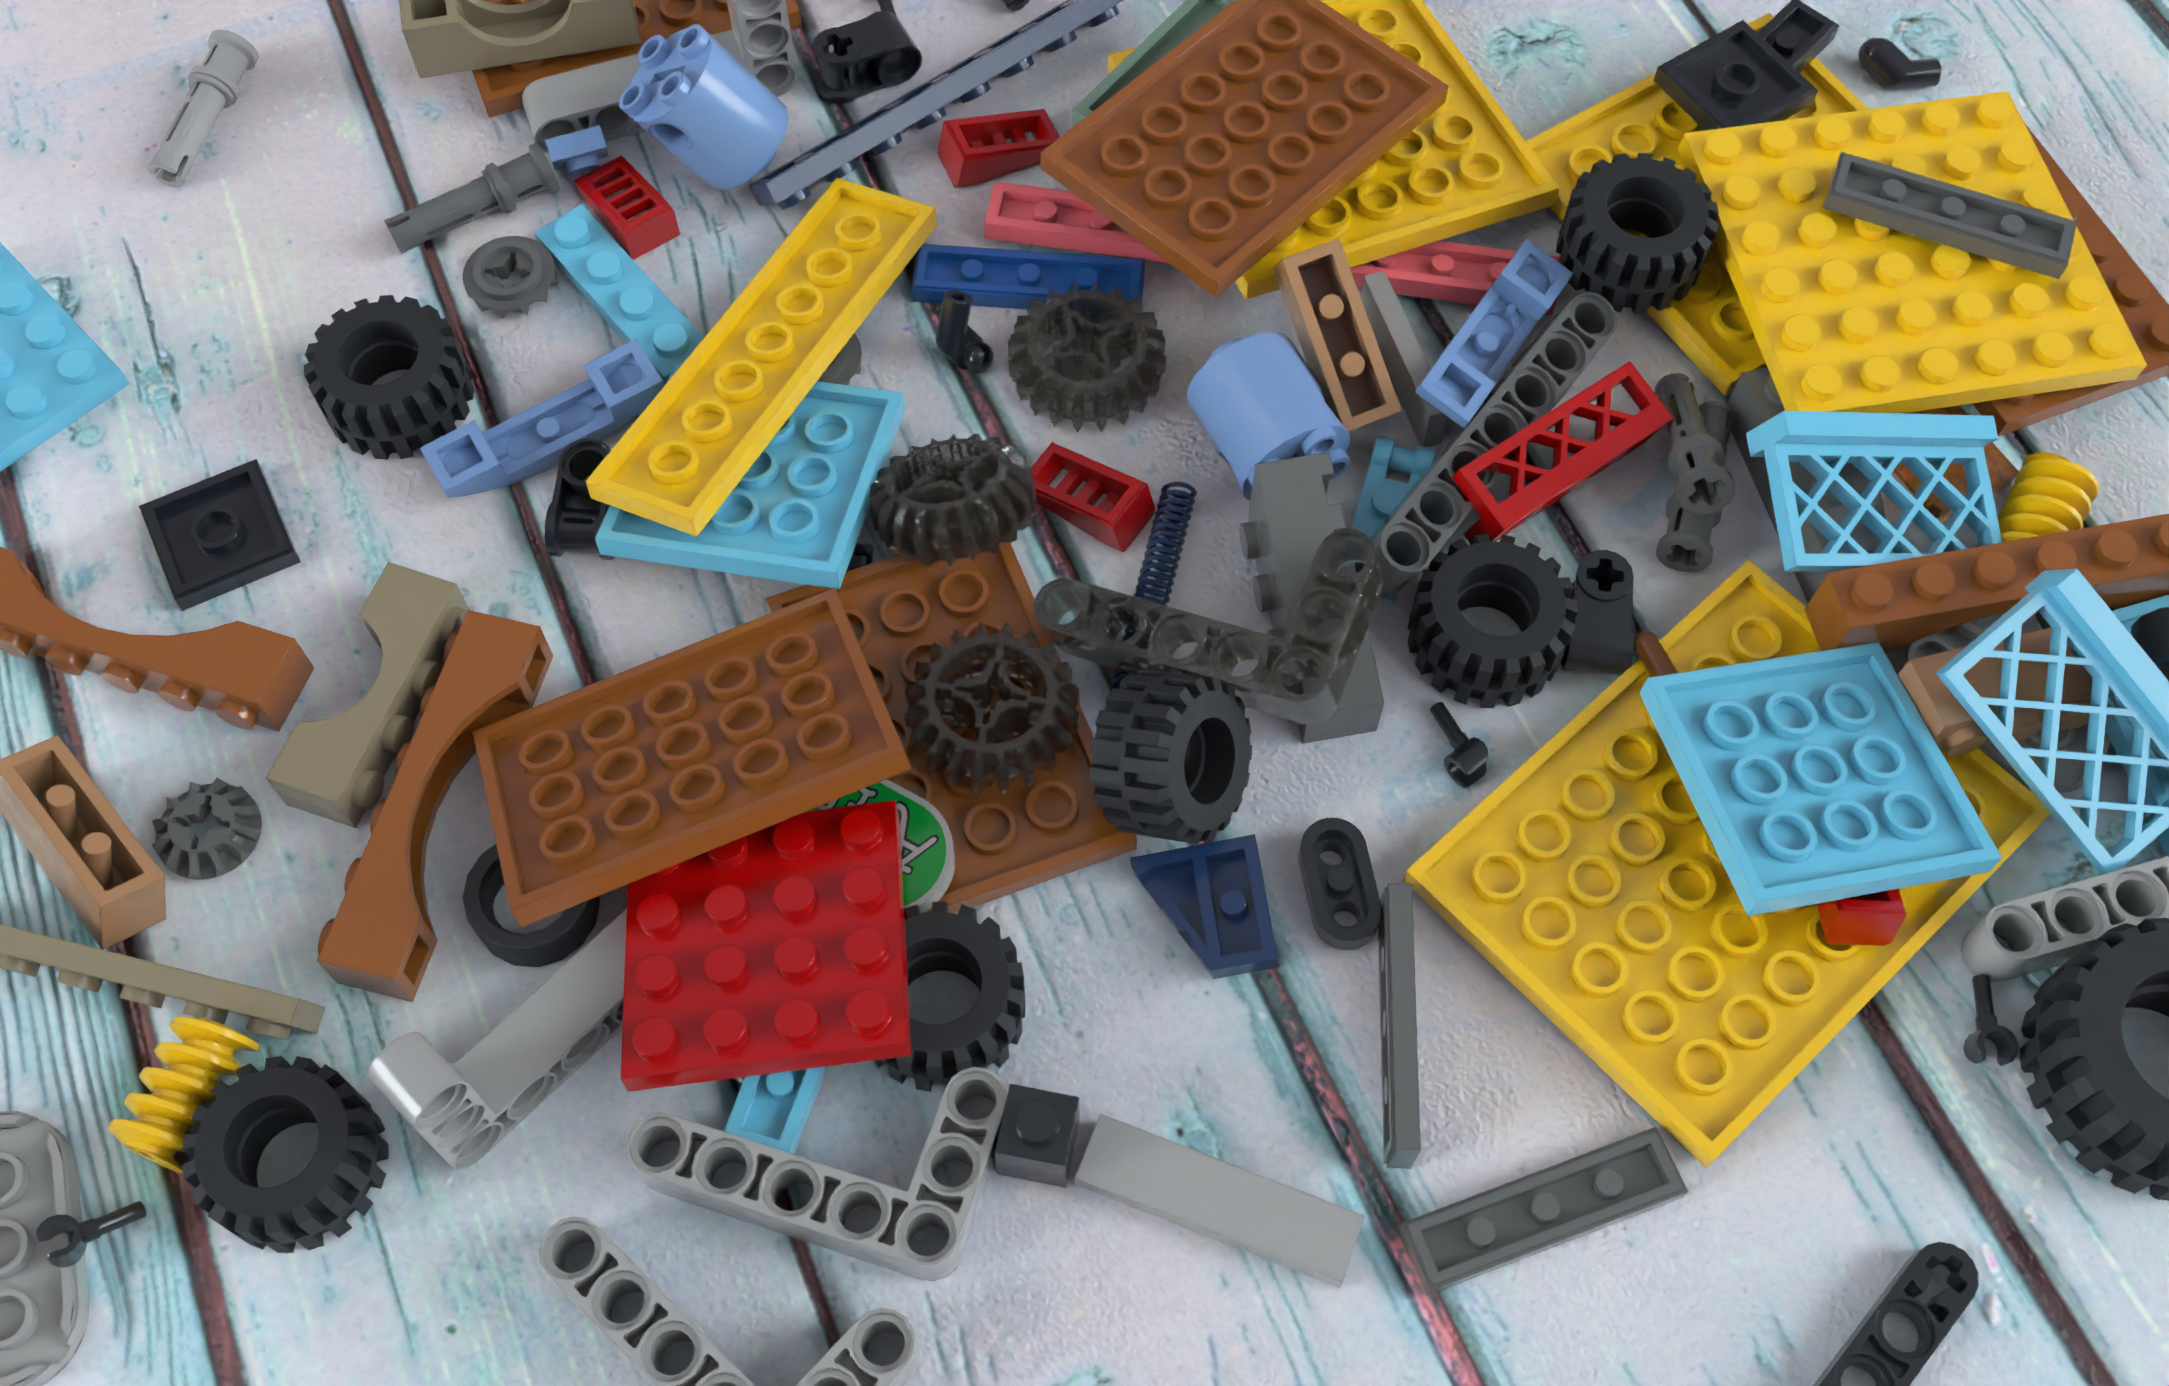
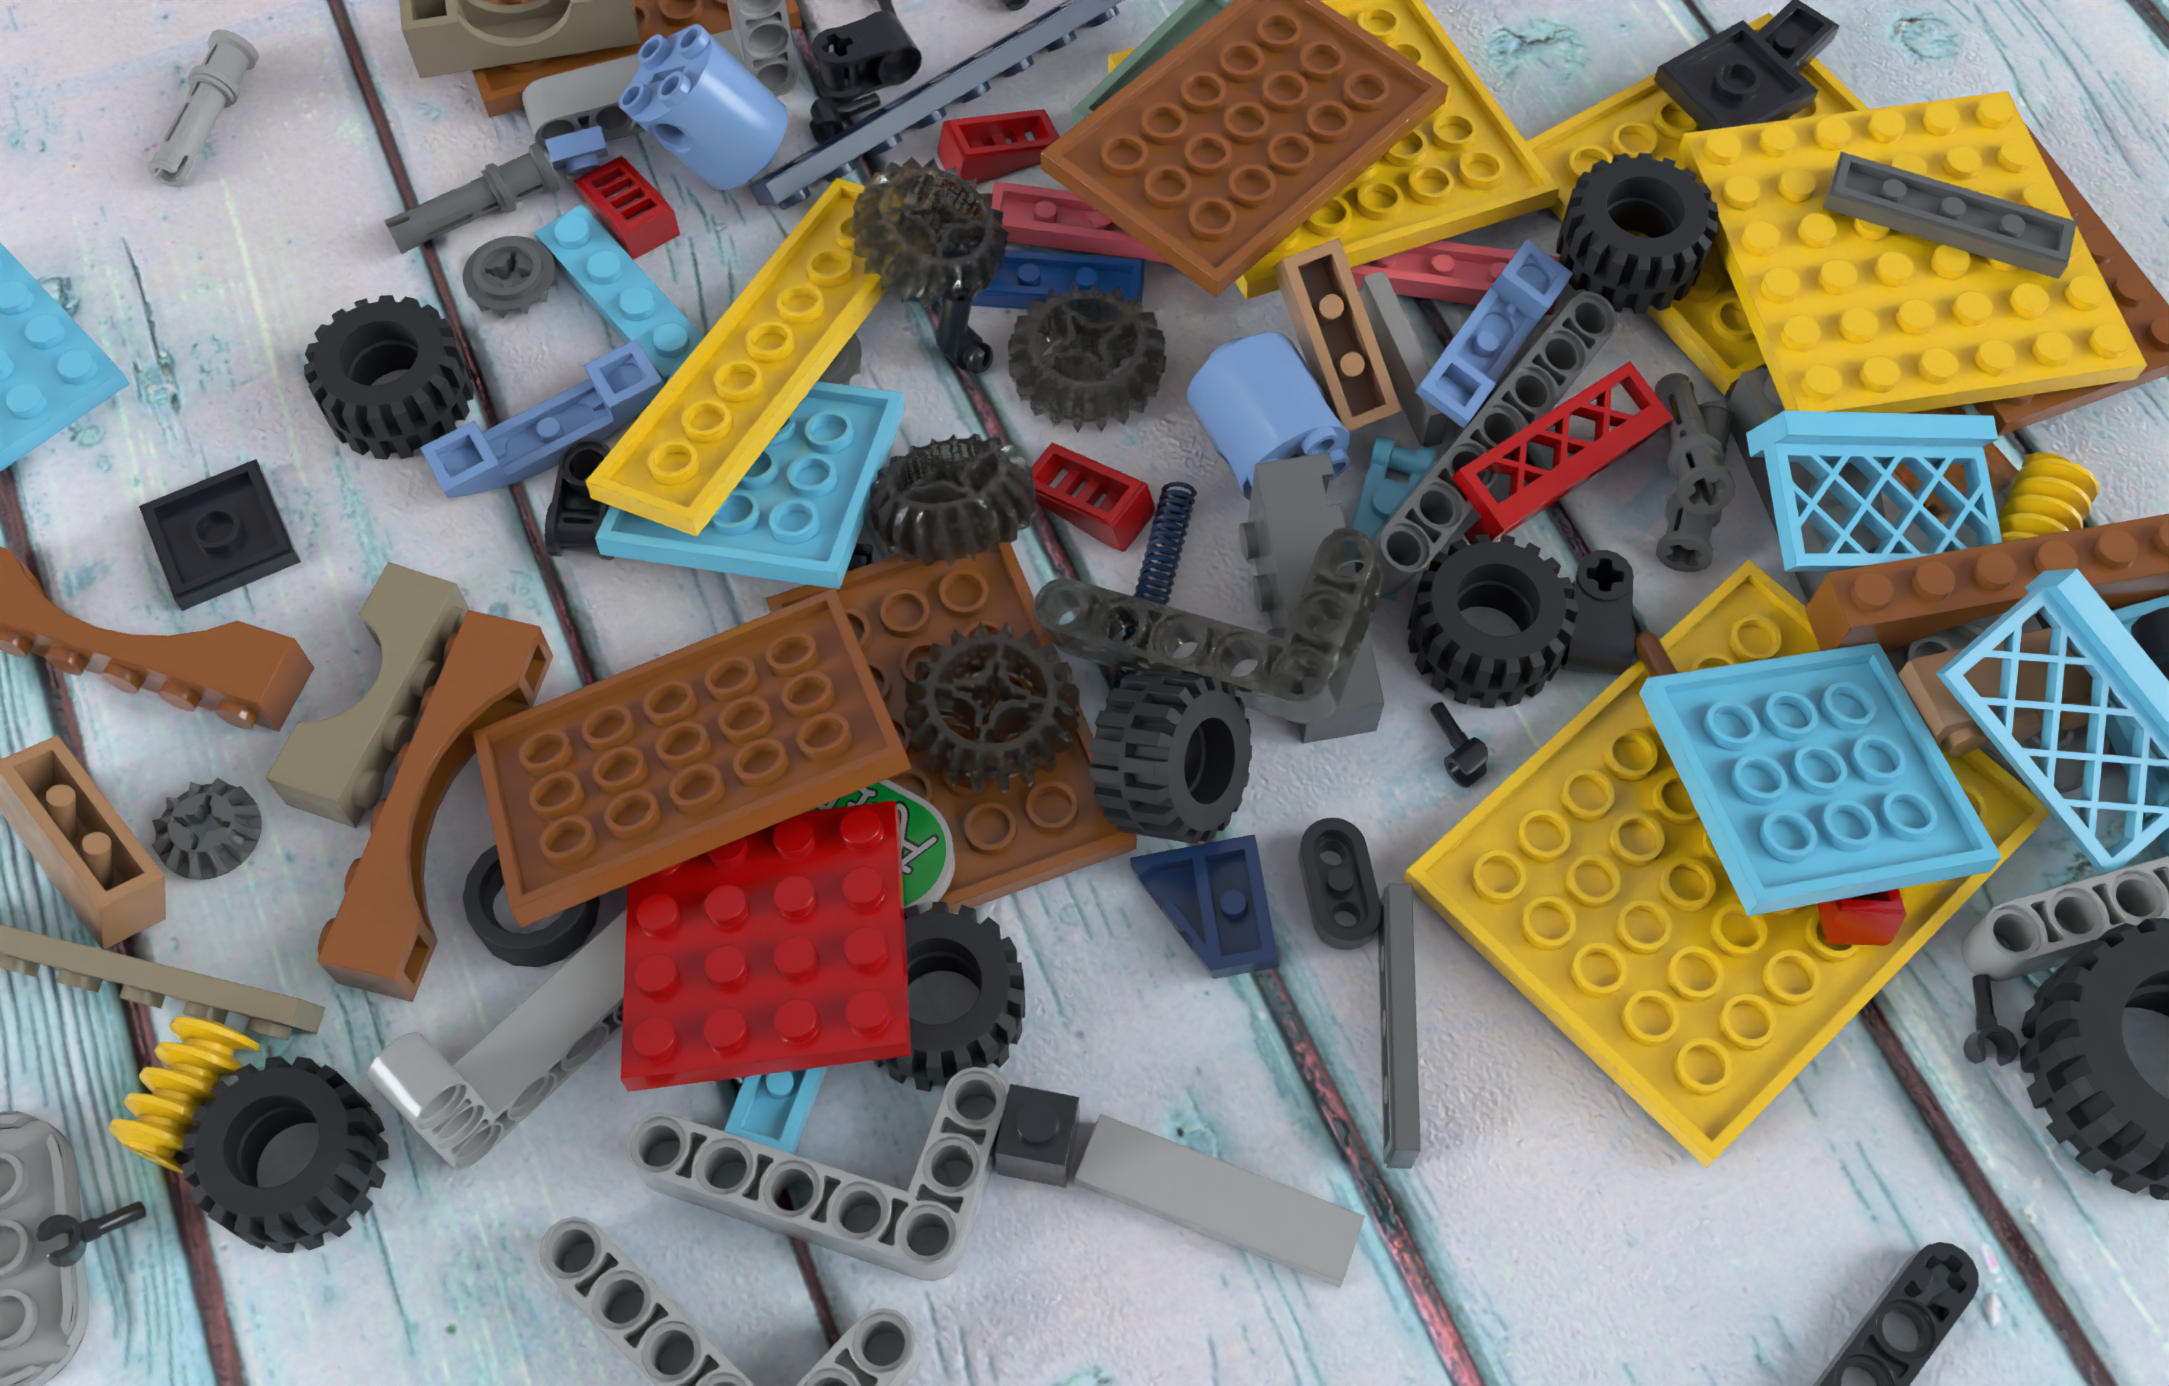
dark grey tile [1398,1127,1689,1296] -> none
black arm [1858,37,1941,89] -> none
none -> black hand [809,93,881,143]
none -> clear smoke gear [849,157,1008,310]

